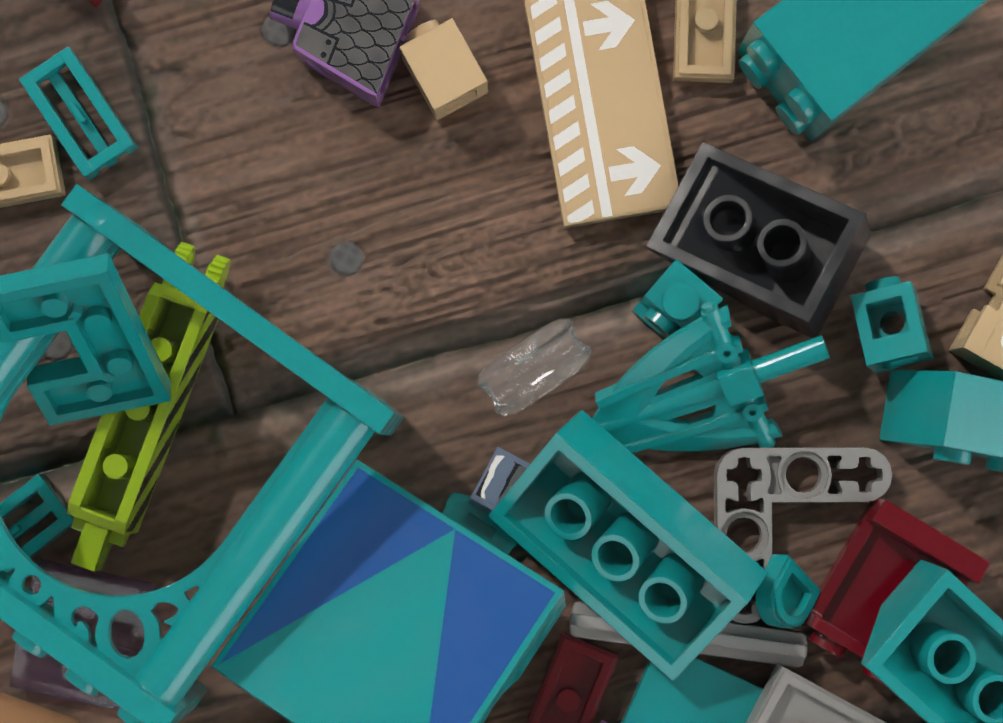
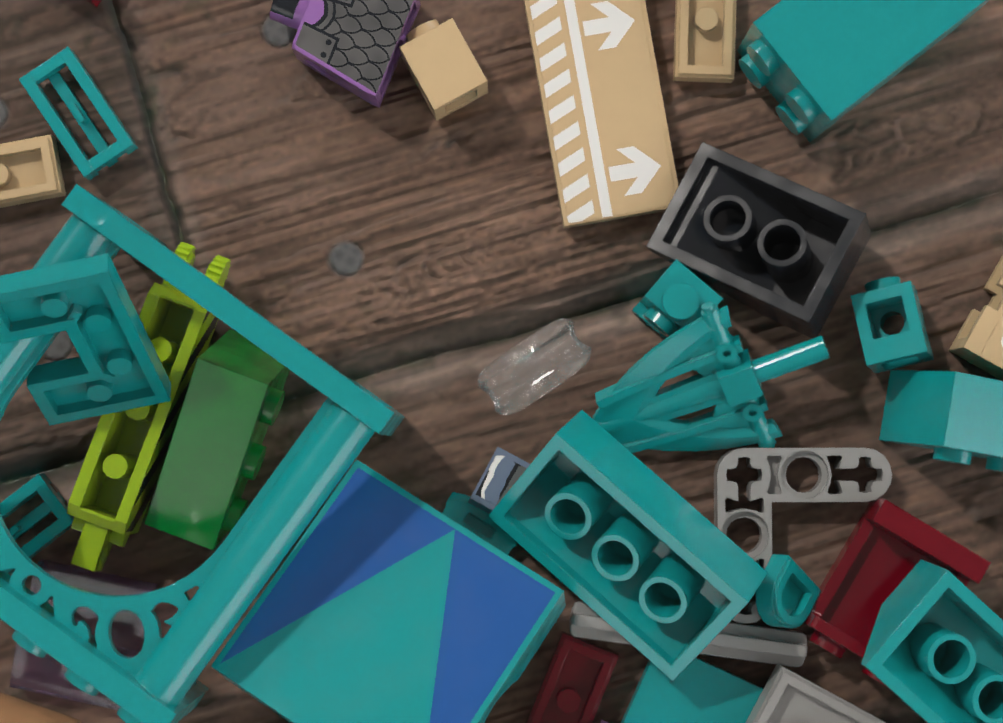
none -> green wedge [145,329,290,550]

